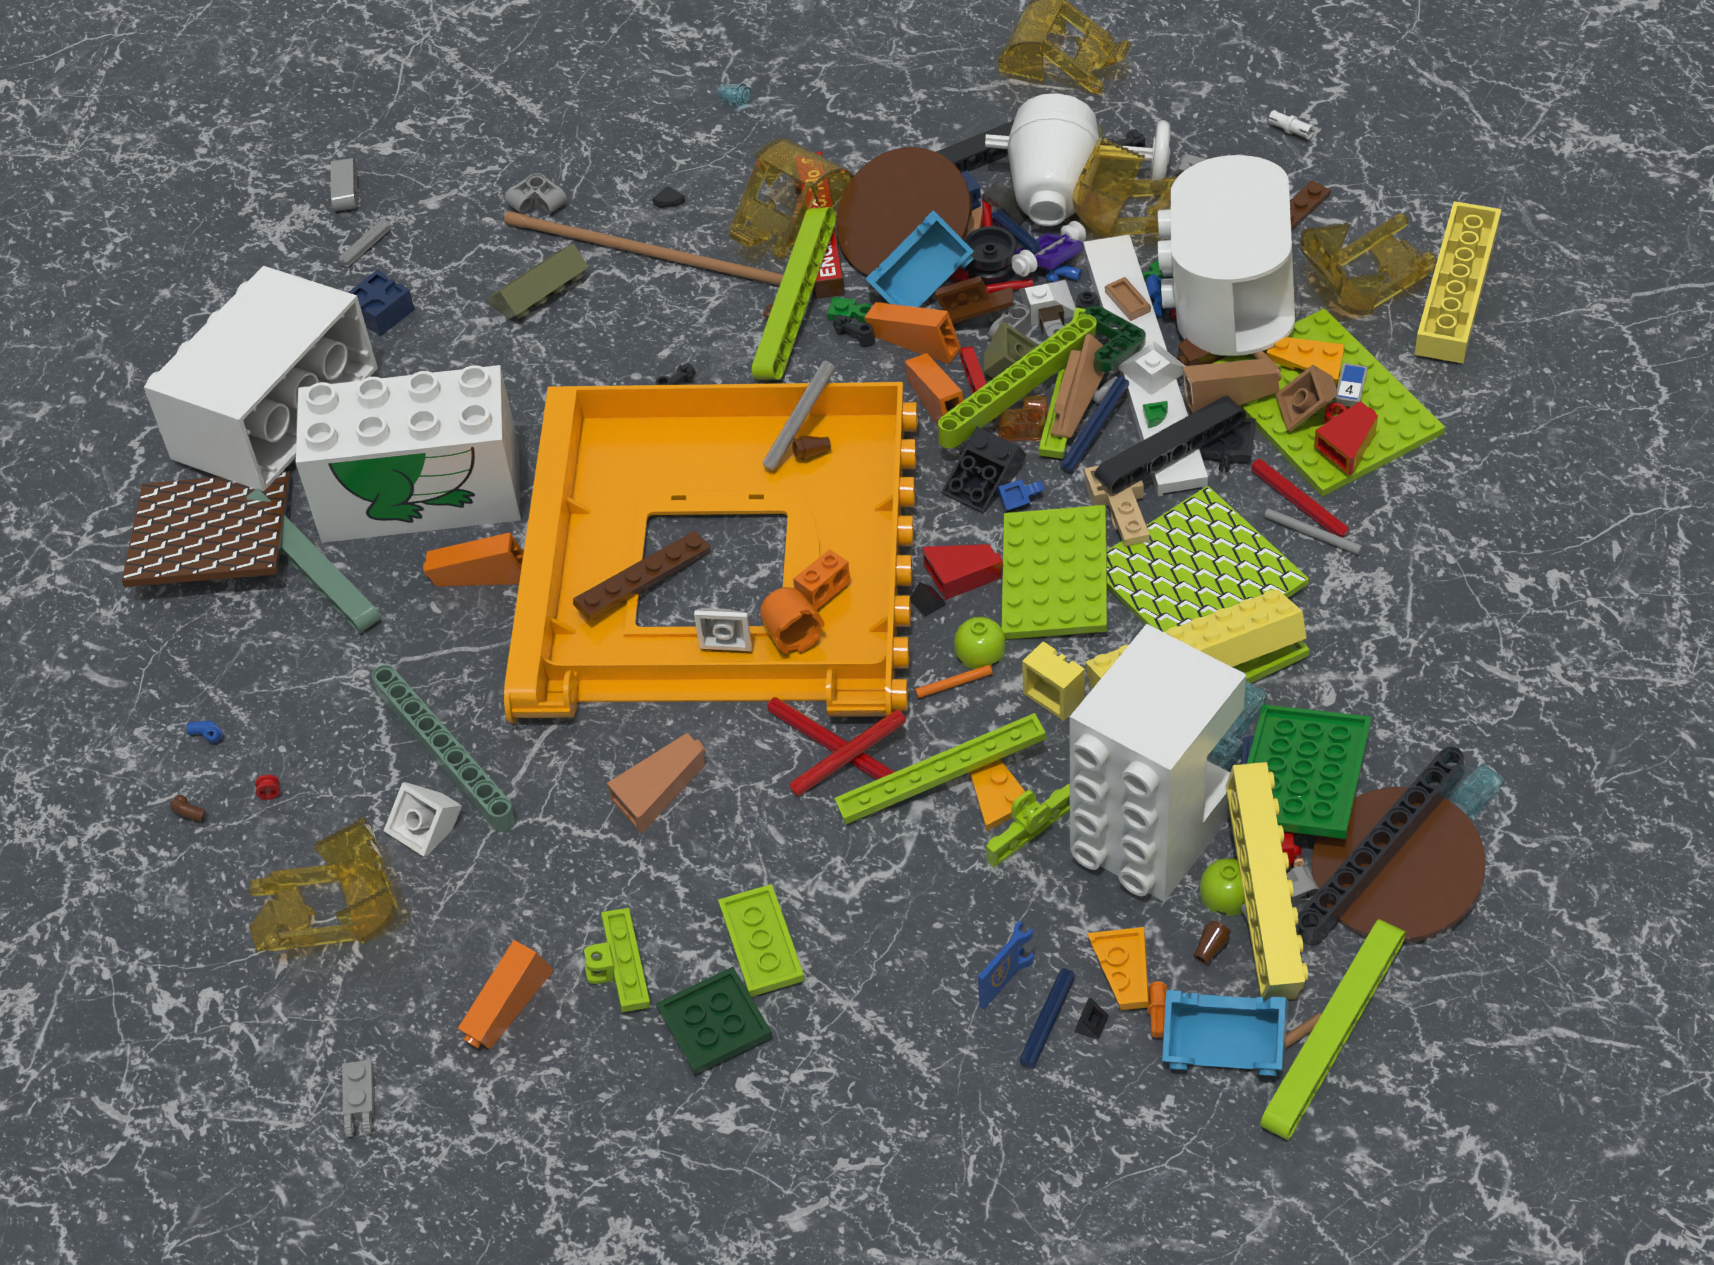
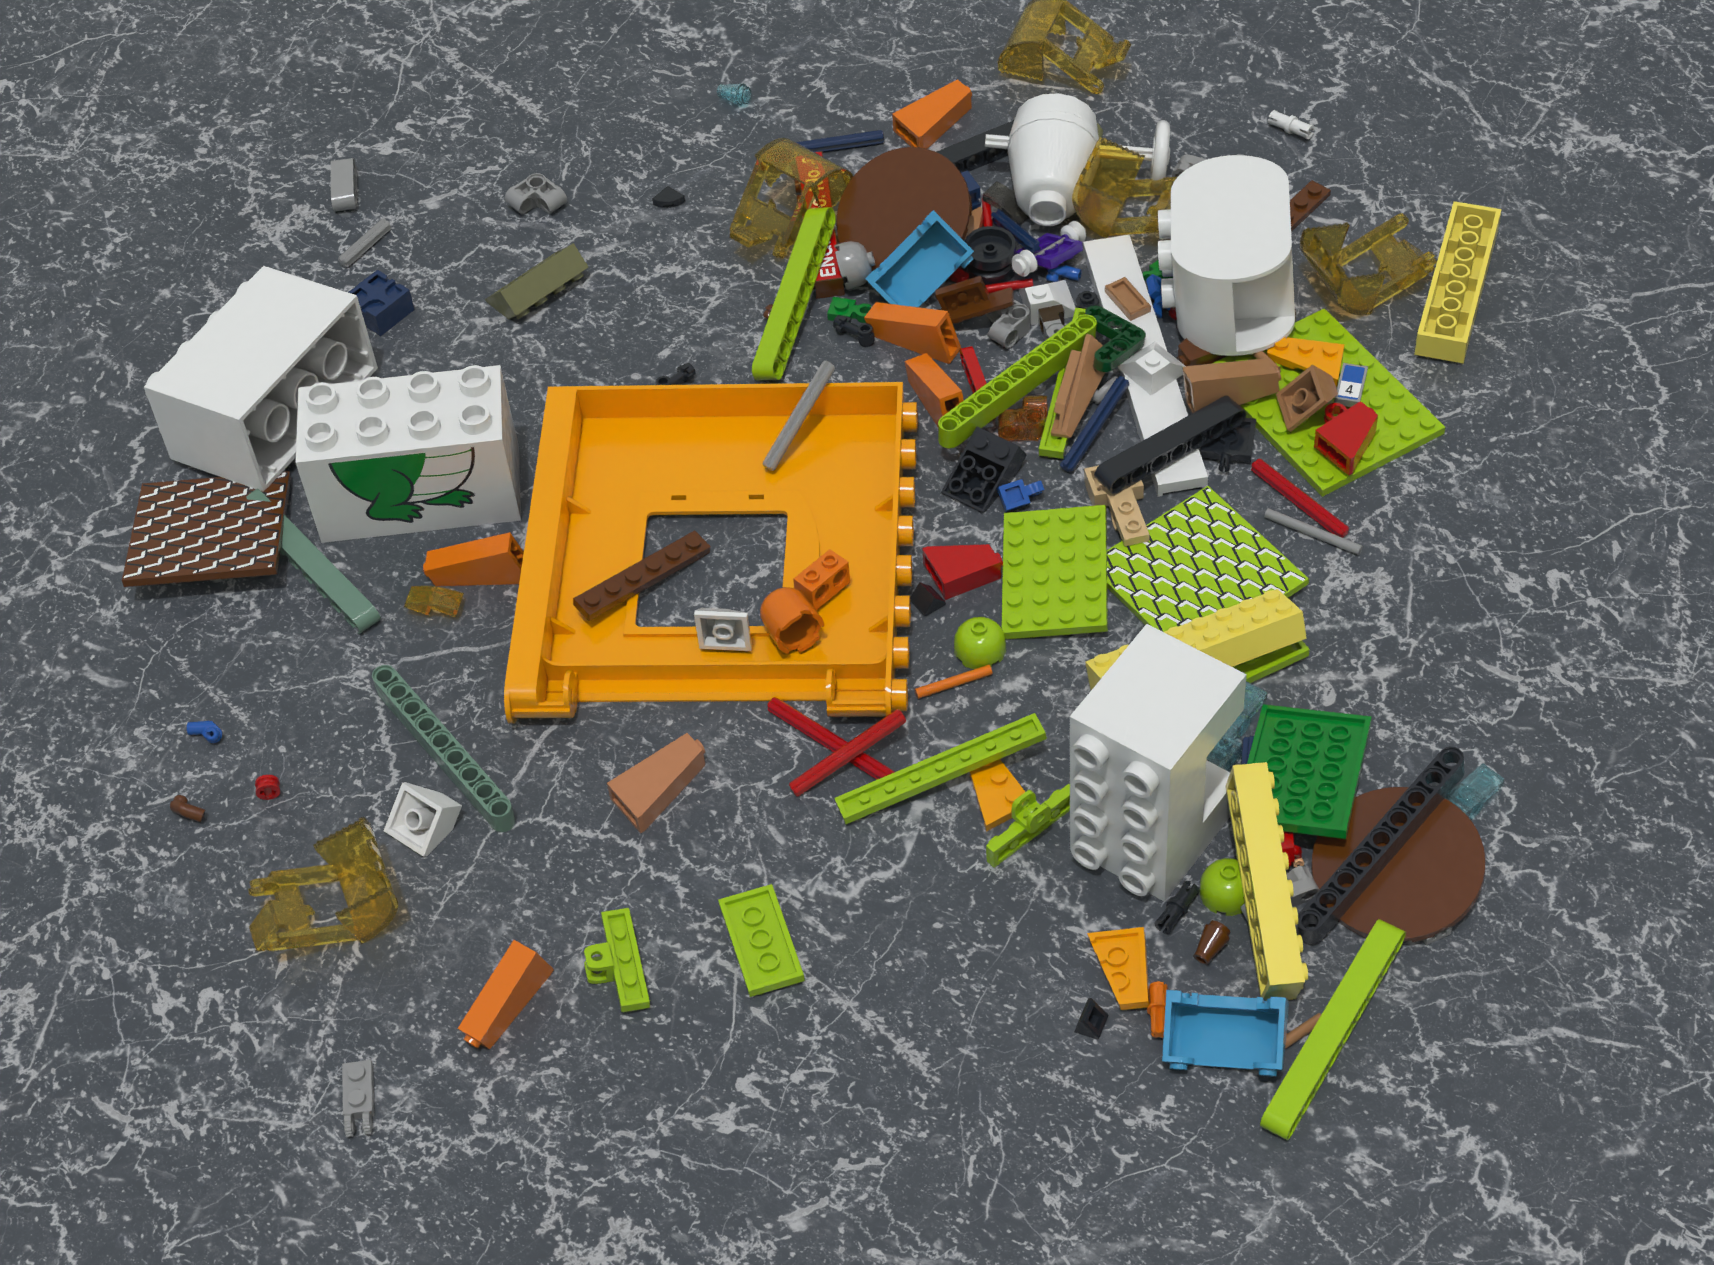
medium nougat piece [504,211,784,286] -> none
dark green plate [656,967,772,1075] -> none
reddish brown cone [792,435,831,460] -> none
blue flag [978,921,1034,1009] -> none
olive slope [984,322,1039,378] -> none
dark blue axle [1020,968,1075,1068] -> none
light yellow piece [1022,641,1085,721] -> none
black bar [1101,129,1146,147] -> none
green tile [1143,401,1168,428] -> none
none -> clear yellow slope [404,586,464,617]
none -> dark blue axle [772,130,884,159]
none -> light grey cylinder [835,241,876,290]
none -> orange slope [892,79,972,149]
none -> black pin [1155,881,1200,934]

